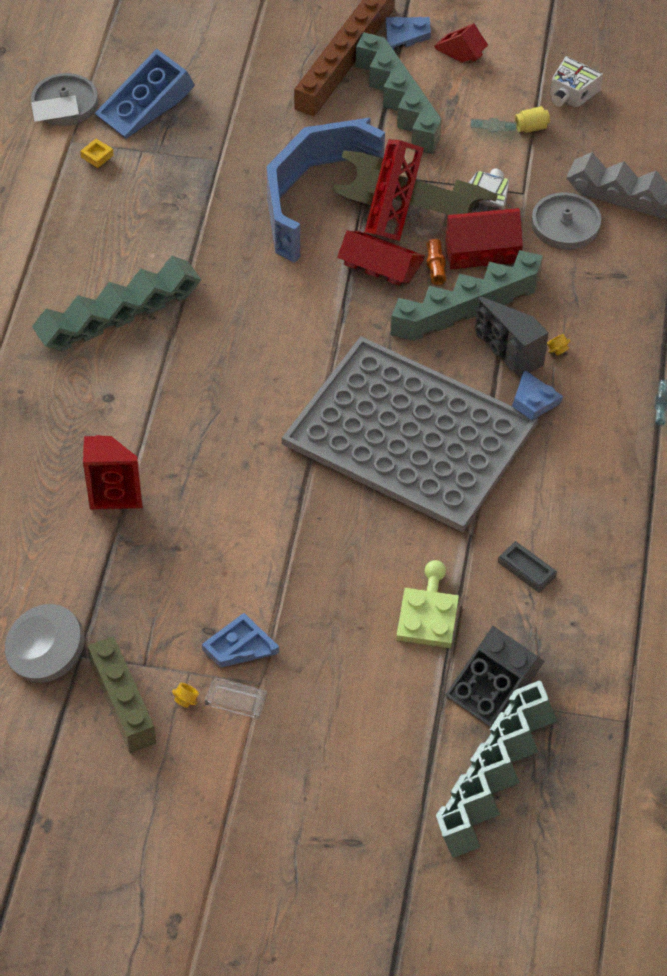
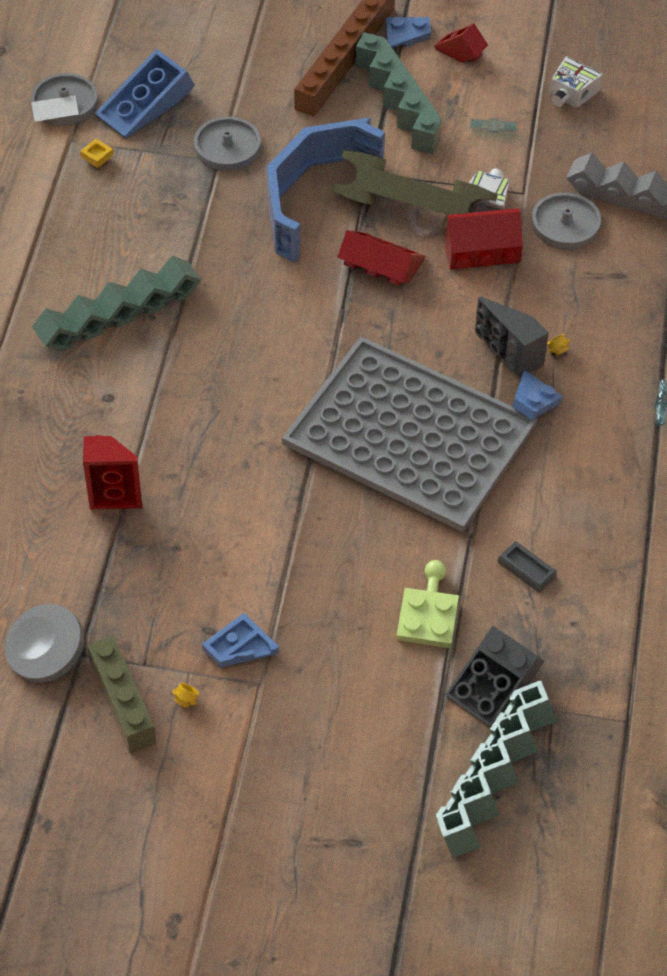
clear tile [205,677,267,719] -> none
red fence [364,139,424,241] -> none
sand green brick [391,250,543,341] -> none
orange pin [426,239,446,285] -> none
light yellow brick [515,106,550,134] -> none
none -> light grey piece [194,117,261,171]

